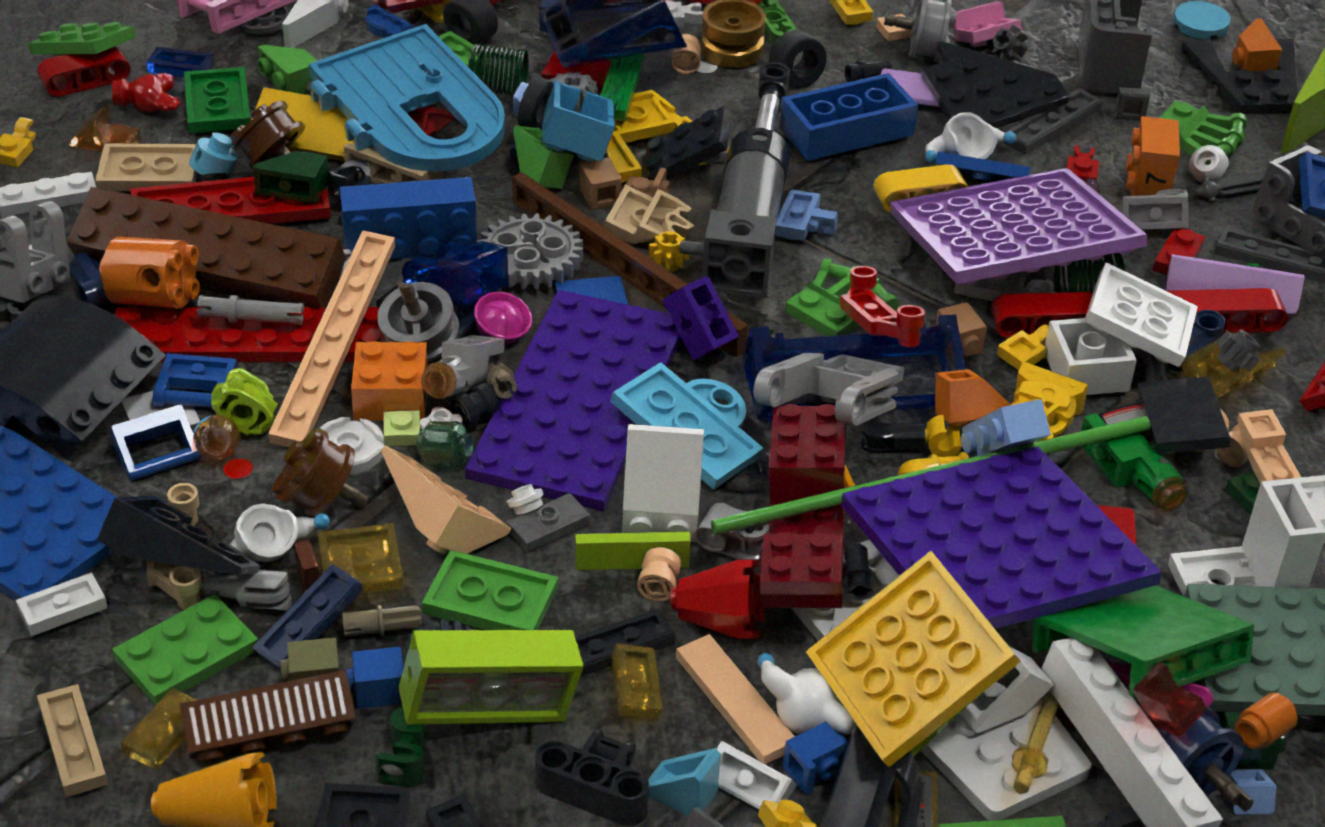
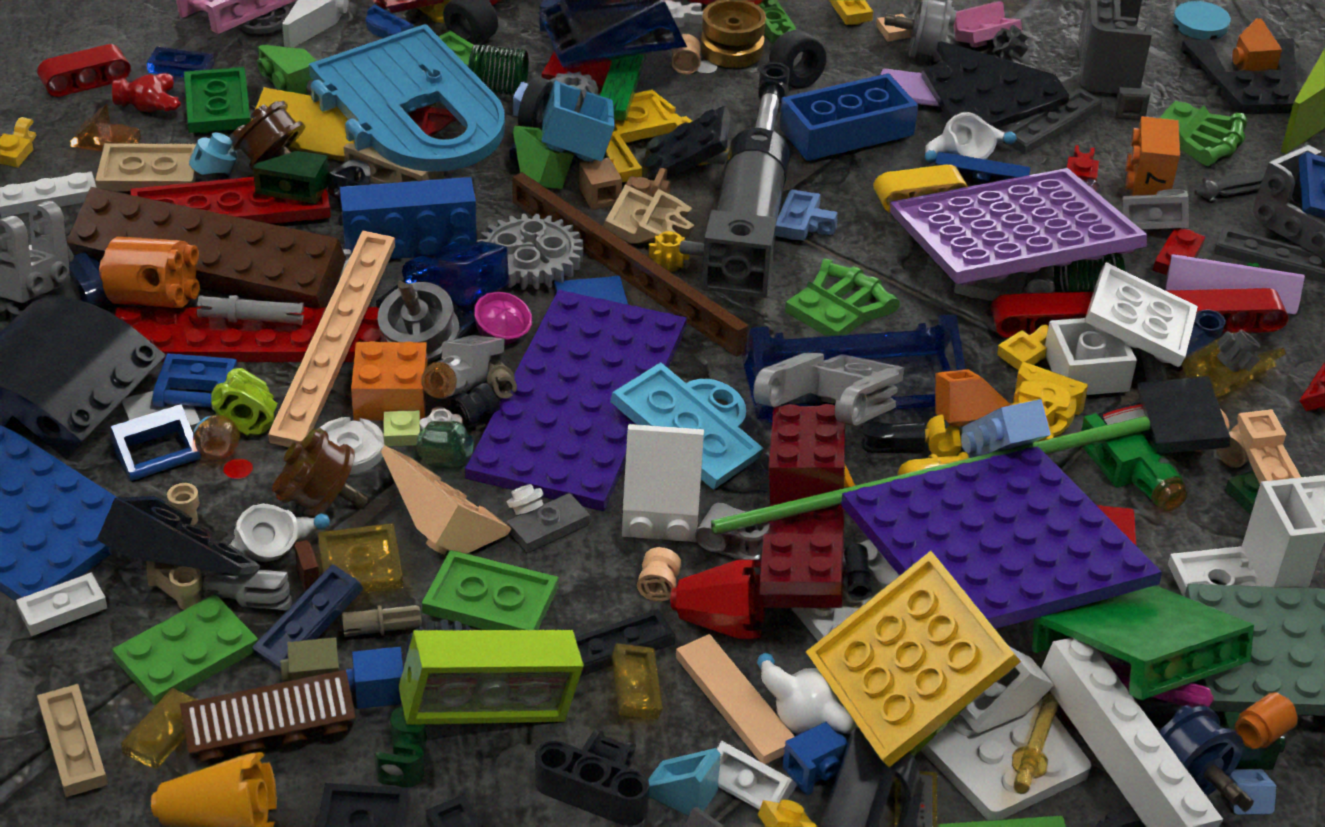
bright green plate [28,22,136,55] -> none
lime tile [575,532,691,570] -> none
dark purple brick [662,275,739,360] -> none
red plate [840,266,925,347] -> none
black pin [844,59,892,82] -> none
medium nougat brick [934,302,987,360] -> none
clear red panel [1133,662,1207,737] -> none
white plate [1189,145,1229,182] -> none

